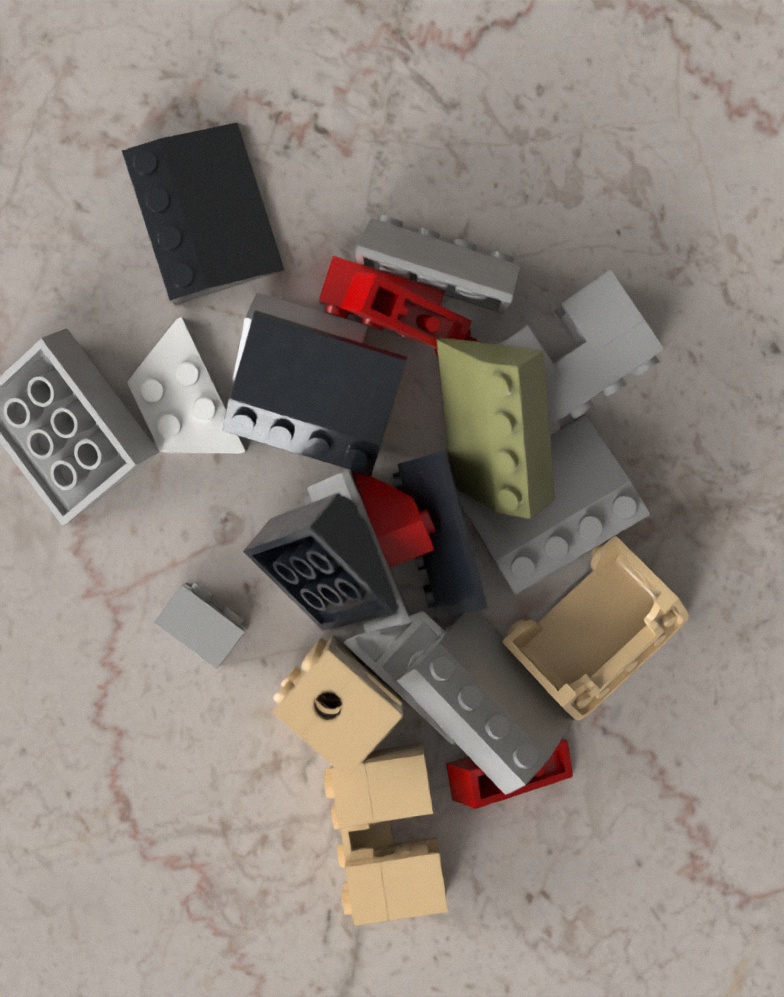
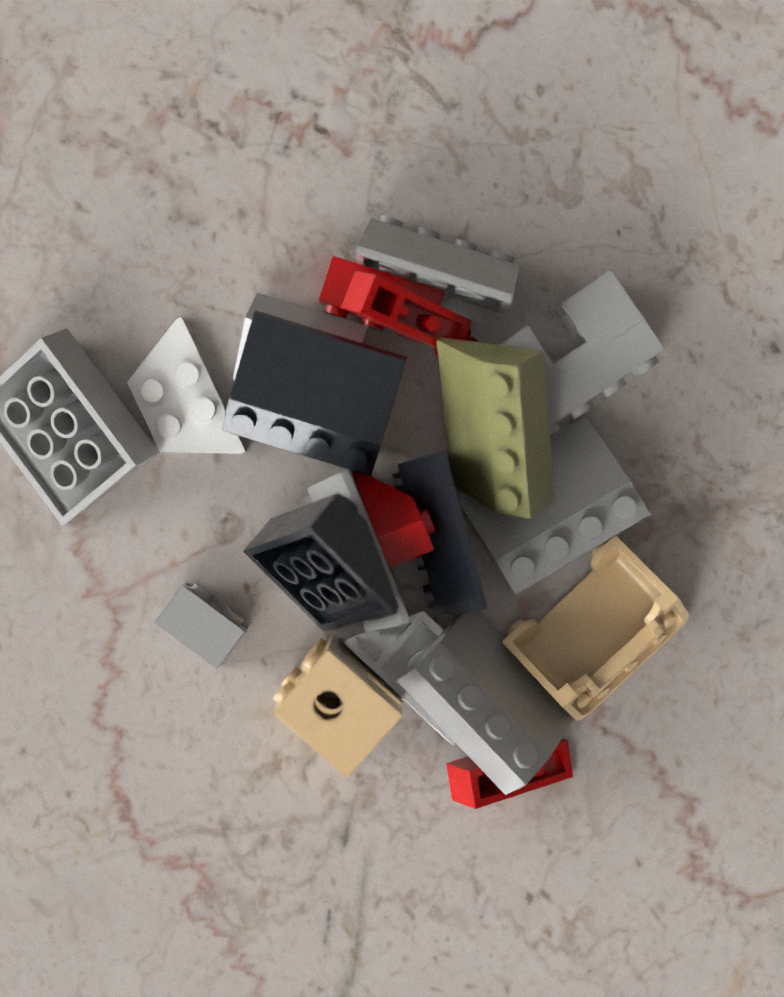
black slope [122,123,285,305] -> none
tan piece [323,743,448,926] -> none

